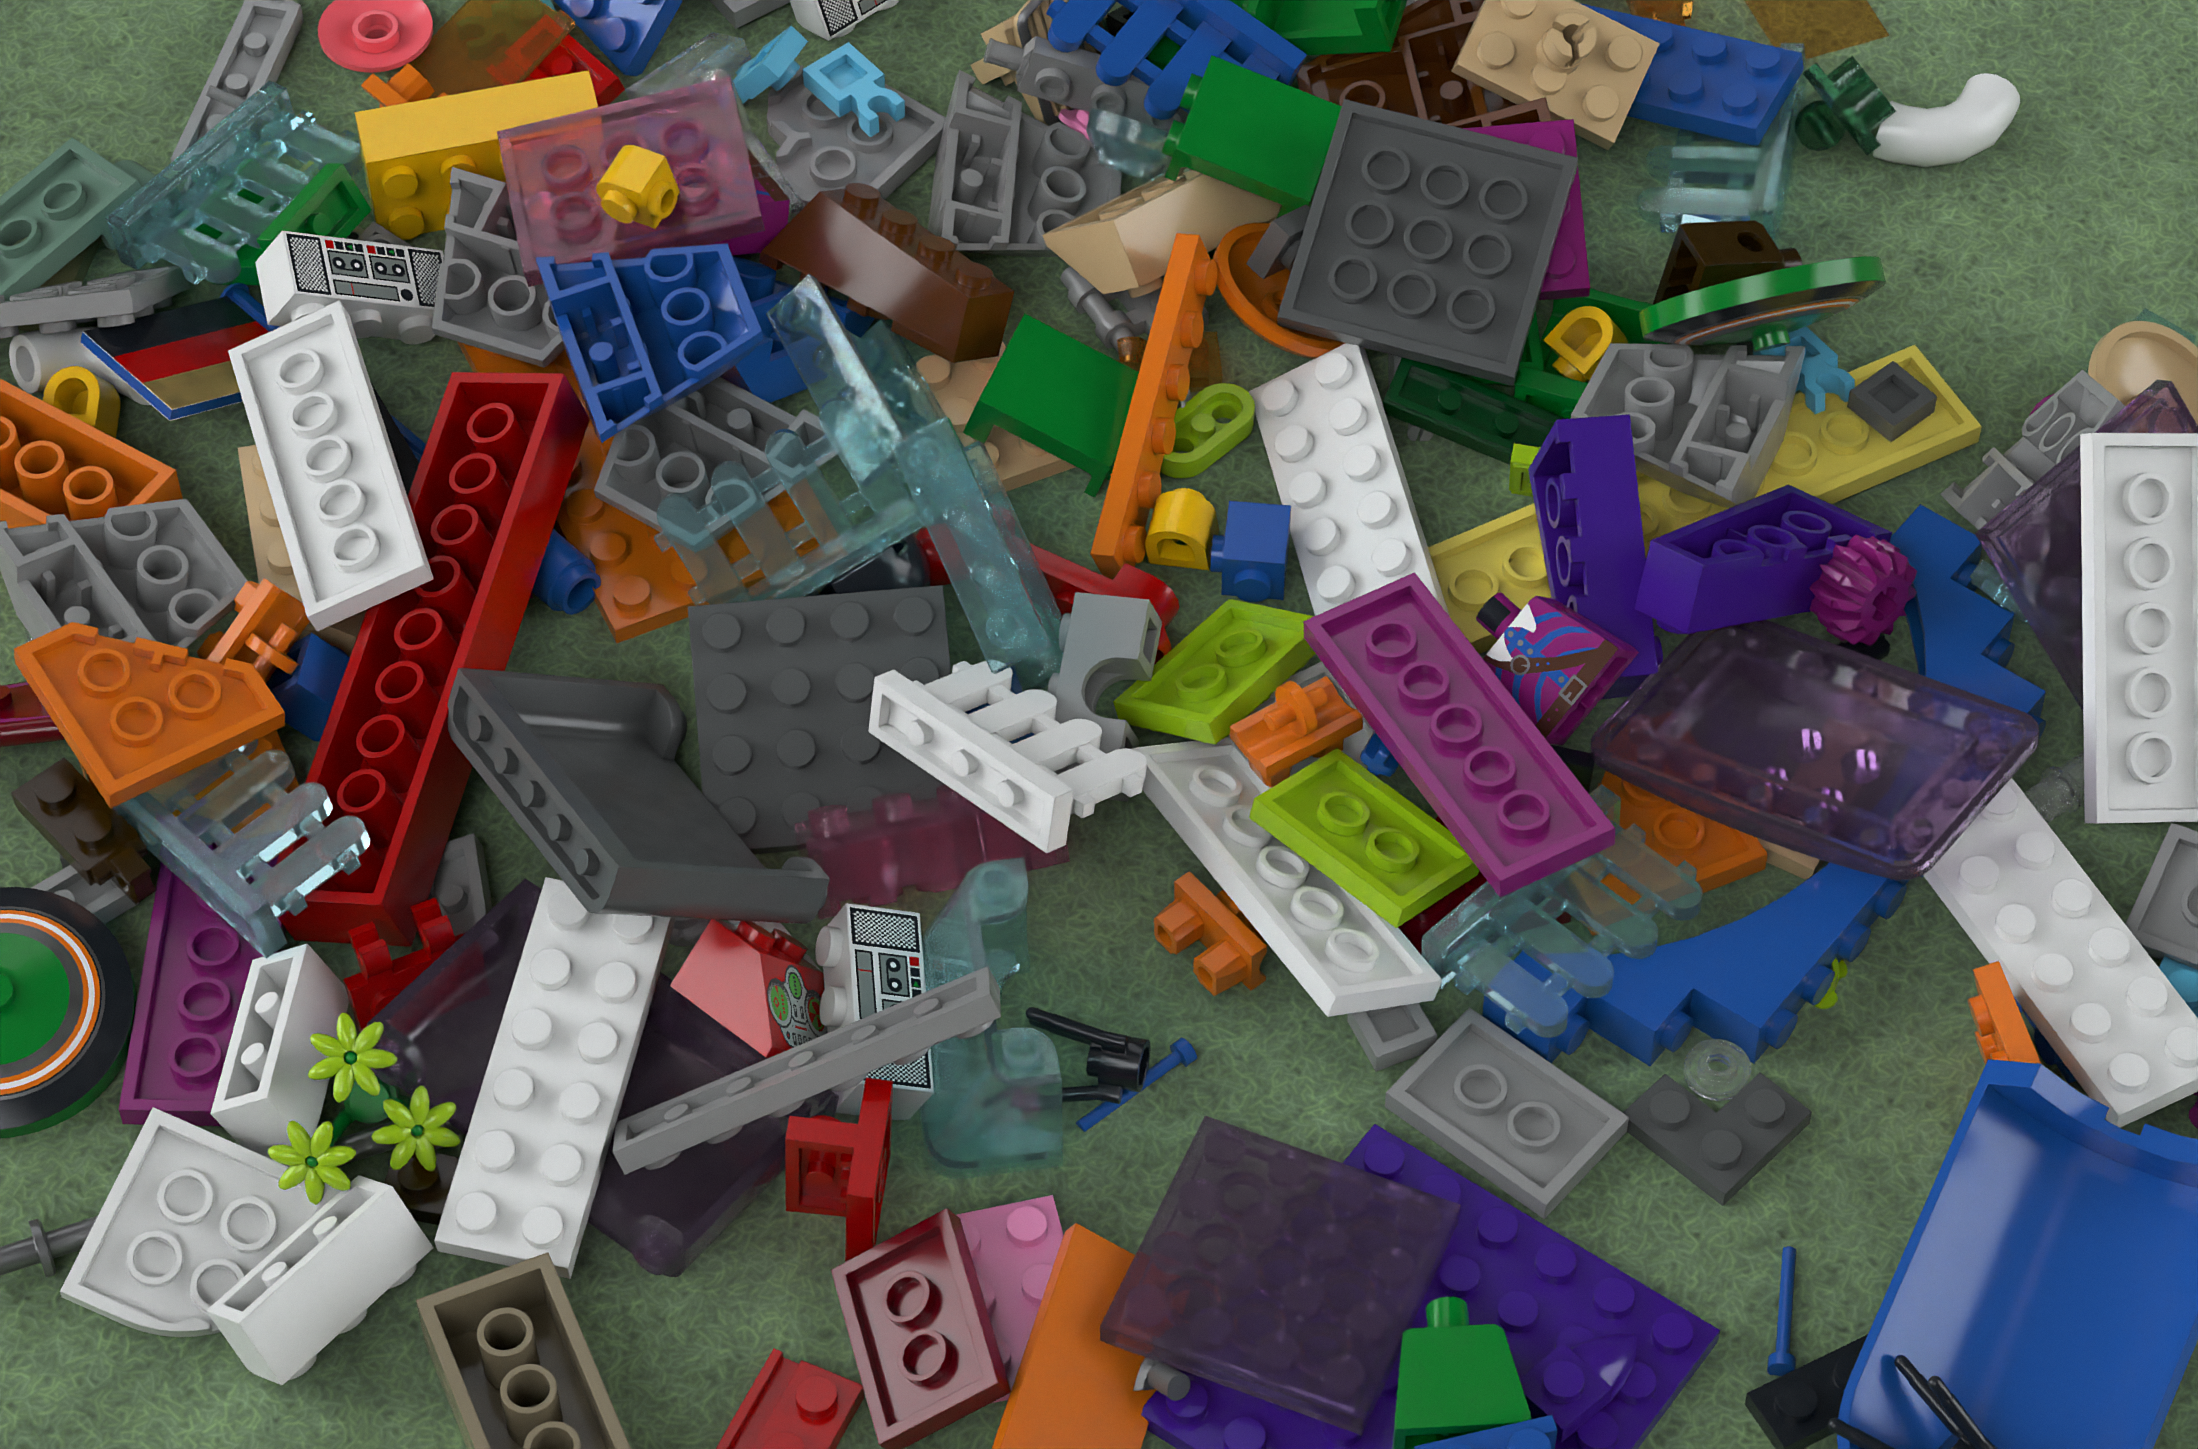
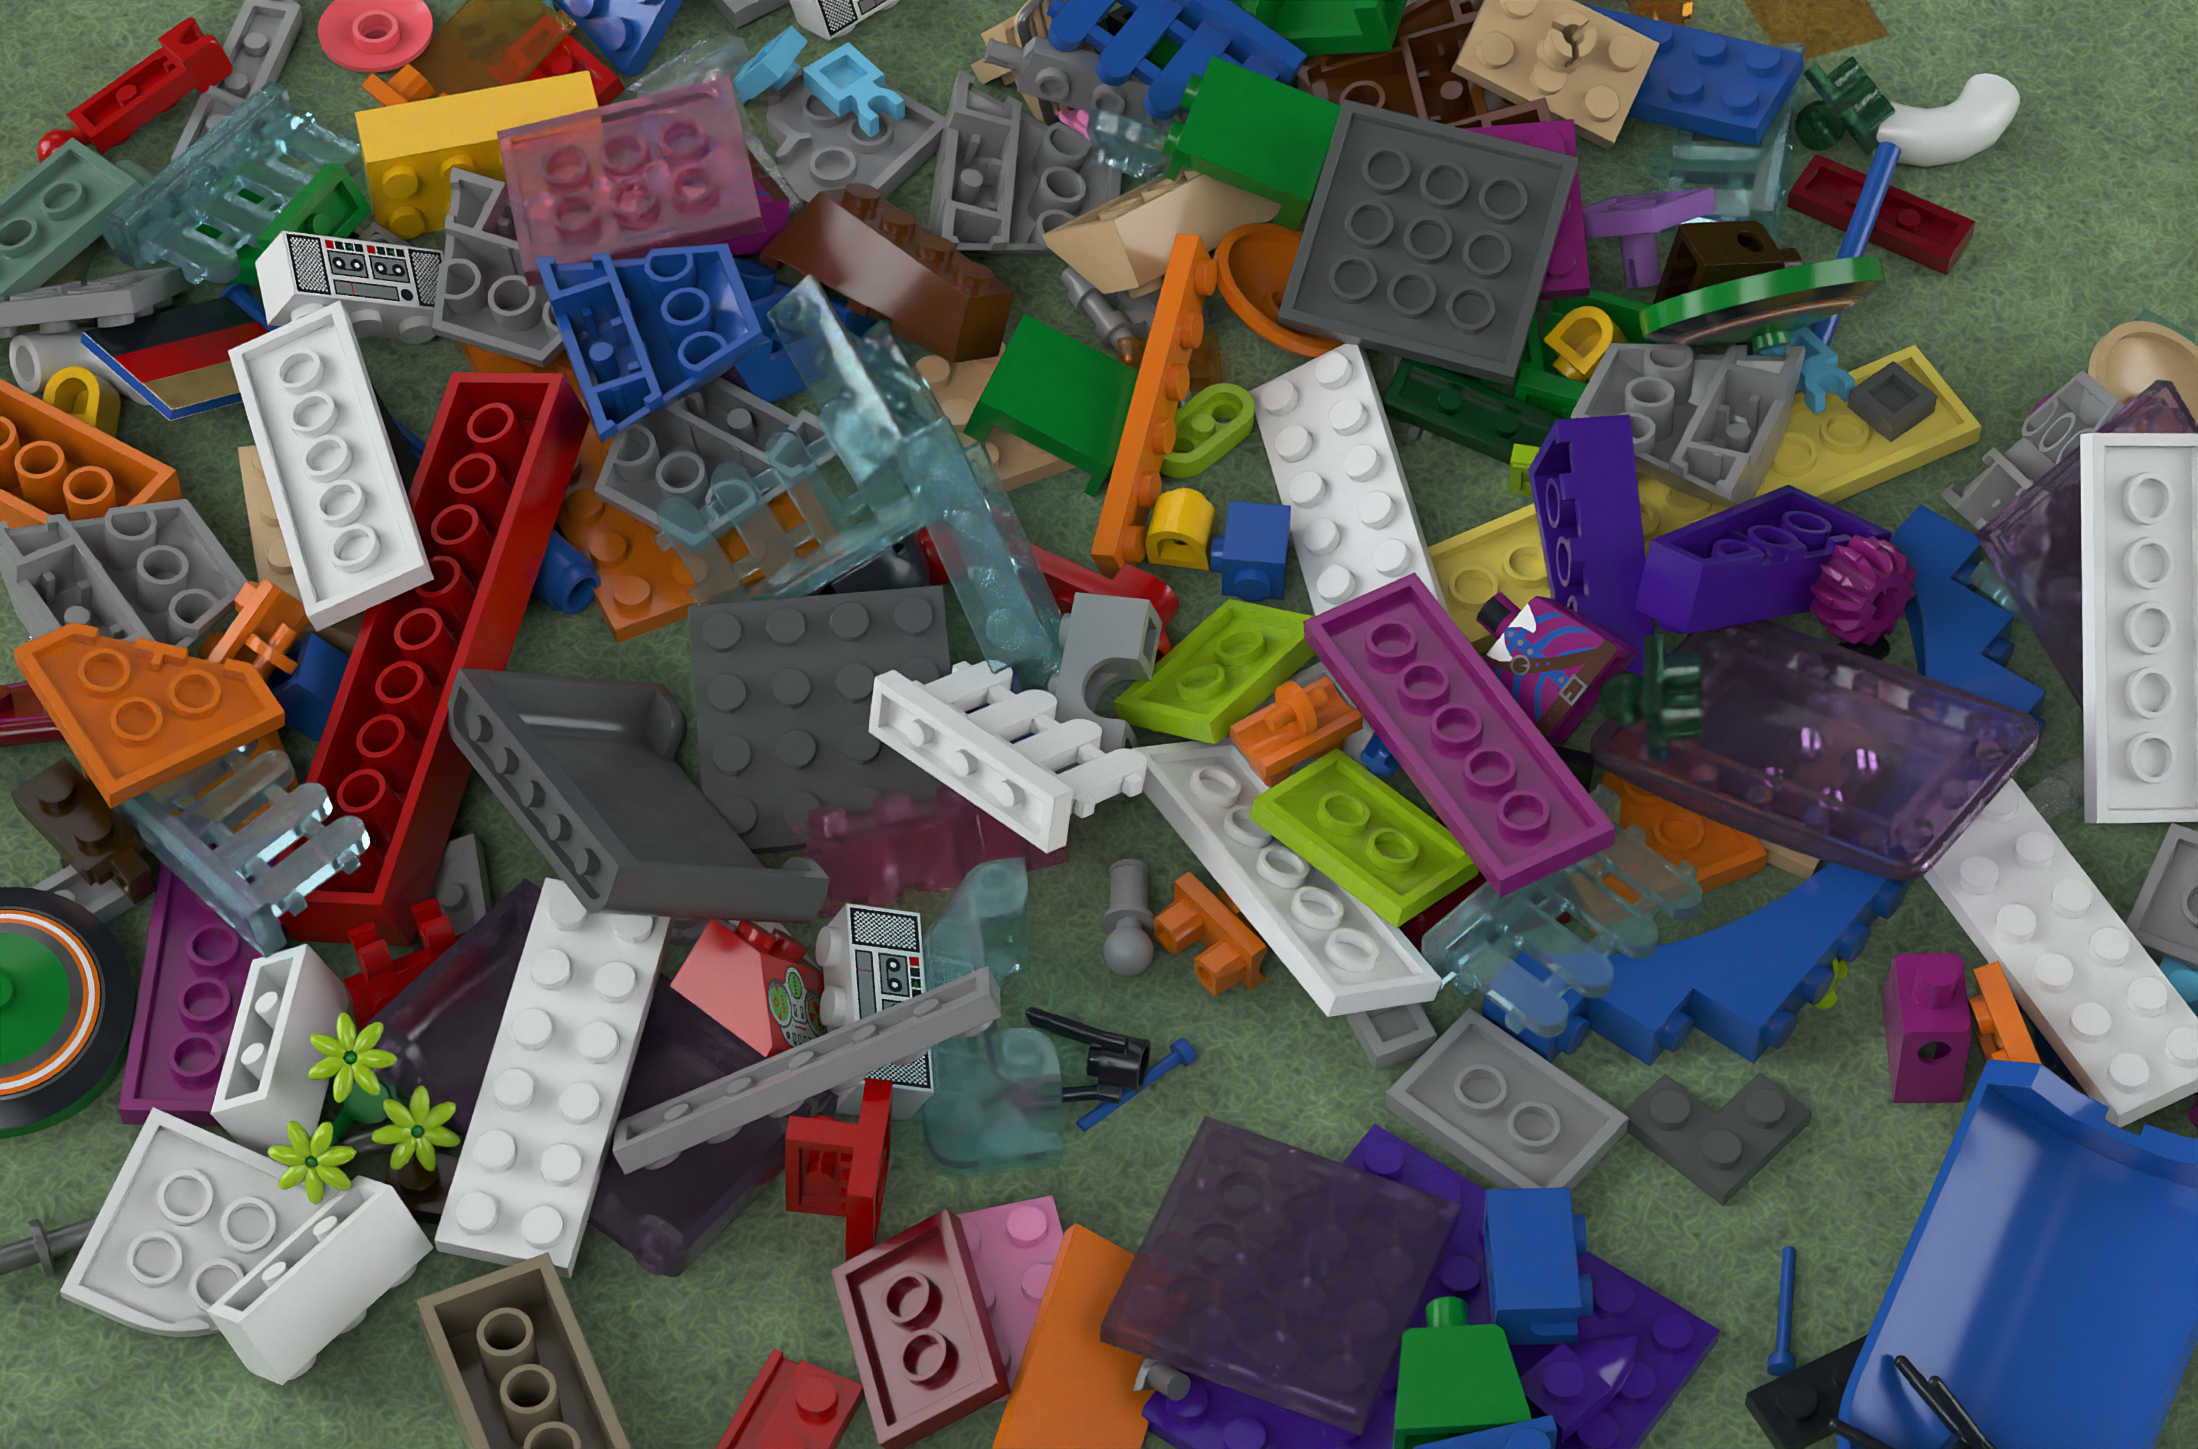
yellow plate [596,145,680,229] -> none
dark grey plate [1246,205,1310,279] -> none
clear plate [1683,1039,1751,1102] -> none
none -> red plate [36,17,233,163]
none -> light grey pin [1102,859,1155,977]
none -> blue brick [1483,1187,1593,1345]
none -> medium lavender tile [1582,187,1717,288]
none -> clear green hips [1598,634,1703,761]
none -> dark red plate [1787,154,1975,275]
none -> blue bar [1810,142,1901,347]
none -> magenta torso [1881,953,1971,1103]

